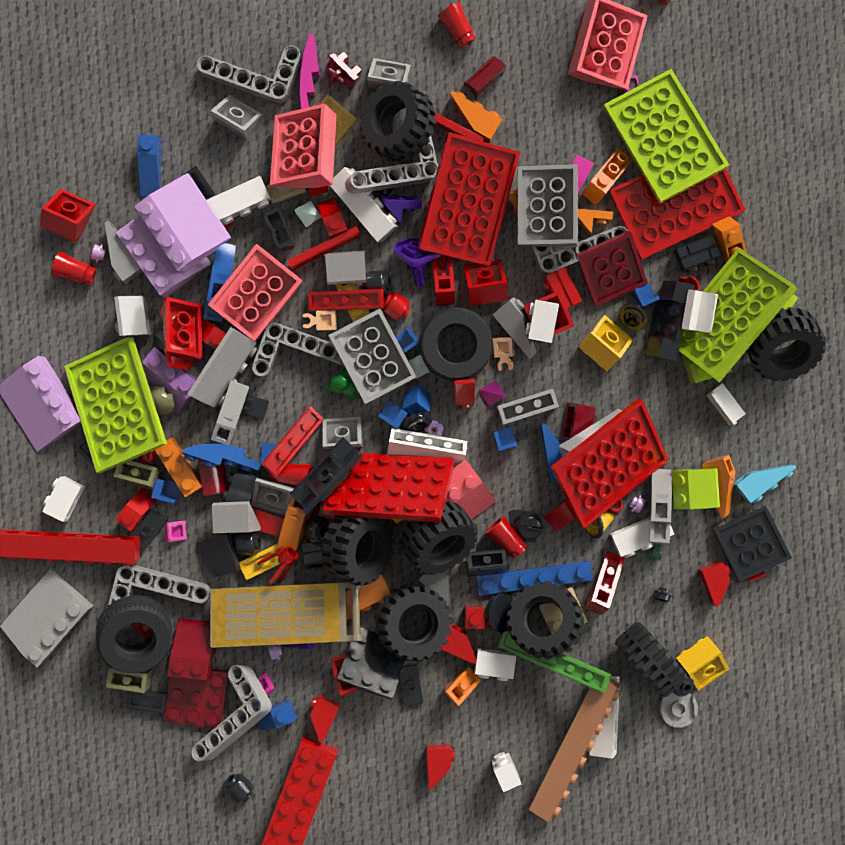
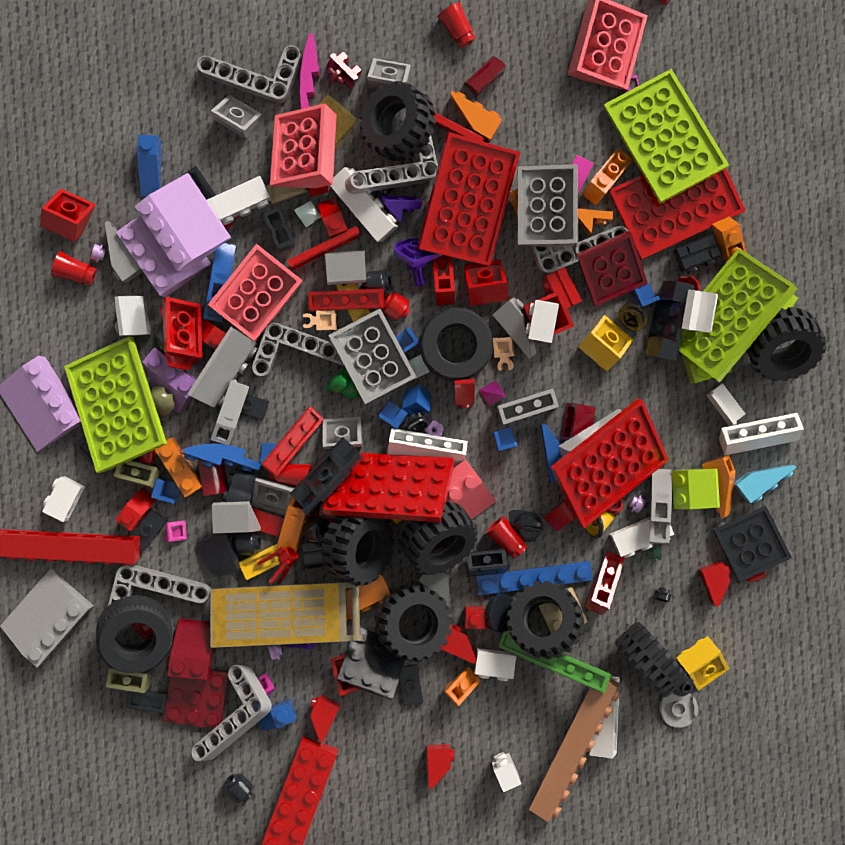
none -> white brick [719,413,804,455]

